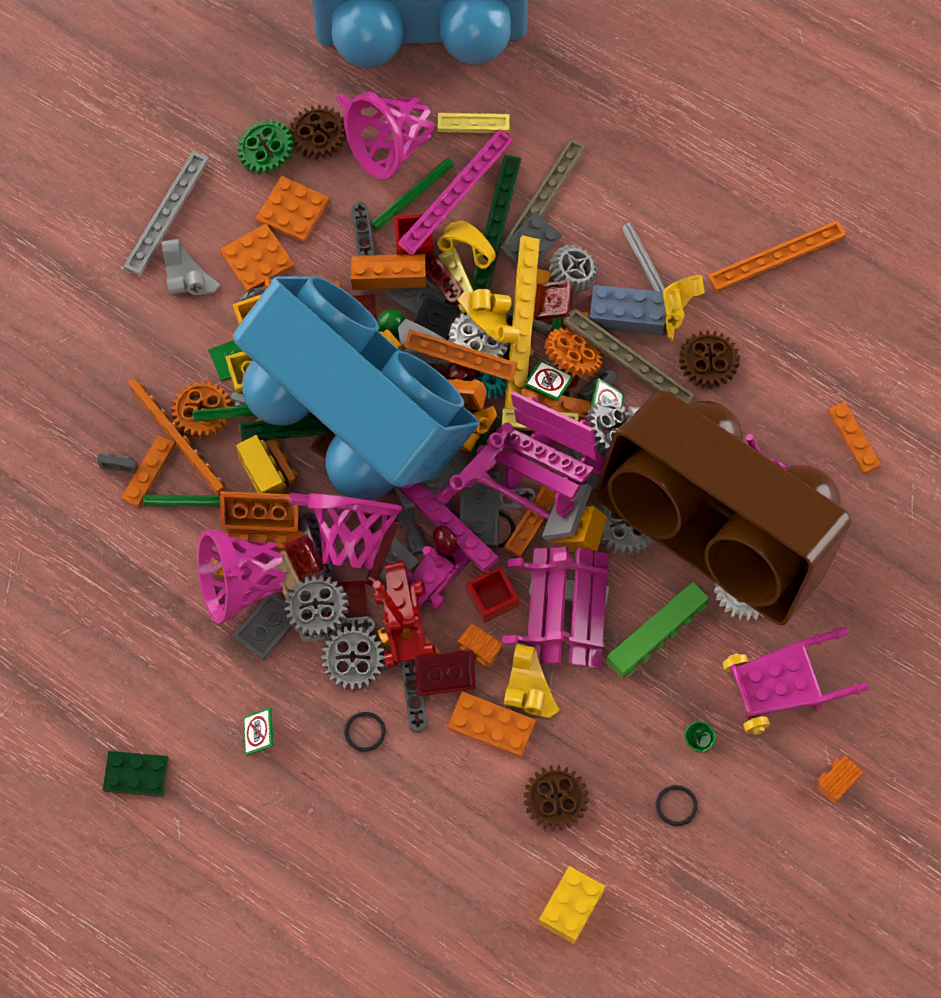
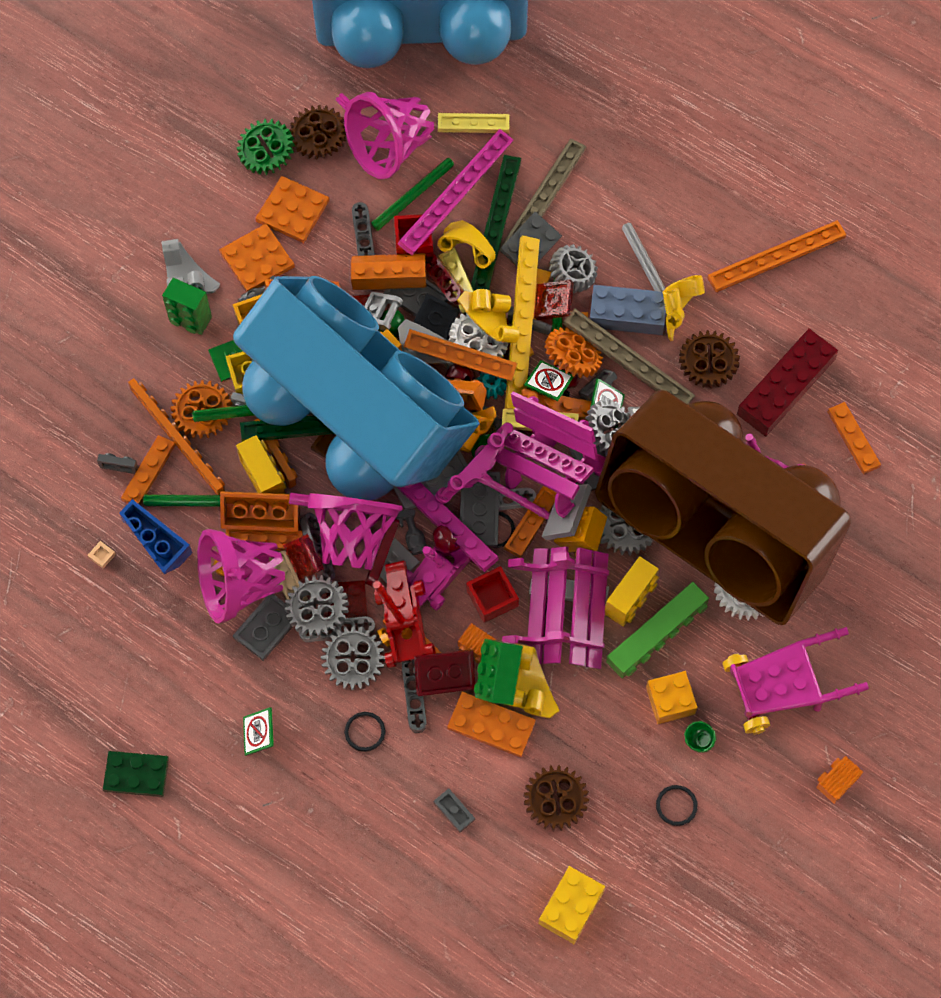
light grey plate [123,151,209,277] -> none
none -> light nougat plate [88,541,116,569]
none -> blue wedge [119,499,193,574]
none -> green brick [162,278,212,335]
none -> light grey plate [364,292,403,331]
none -> dark grey plate [433,788,475,833]
none -> green brick [474,638,523,705]
none -> yellow brick [605,556,659,627]
none -> light orange brick [646,671,698,725]
none -> dark red brick [736,328,838,437]

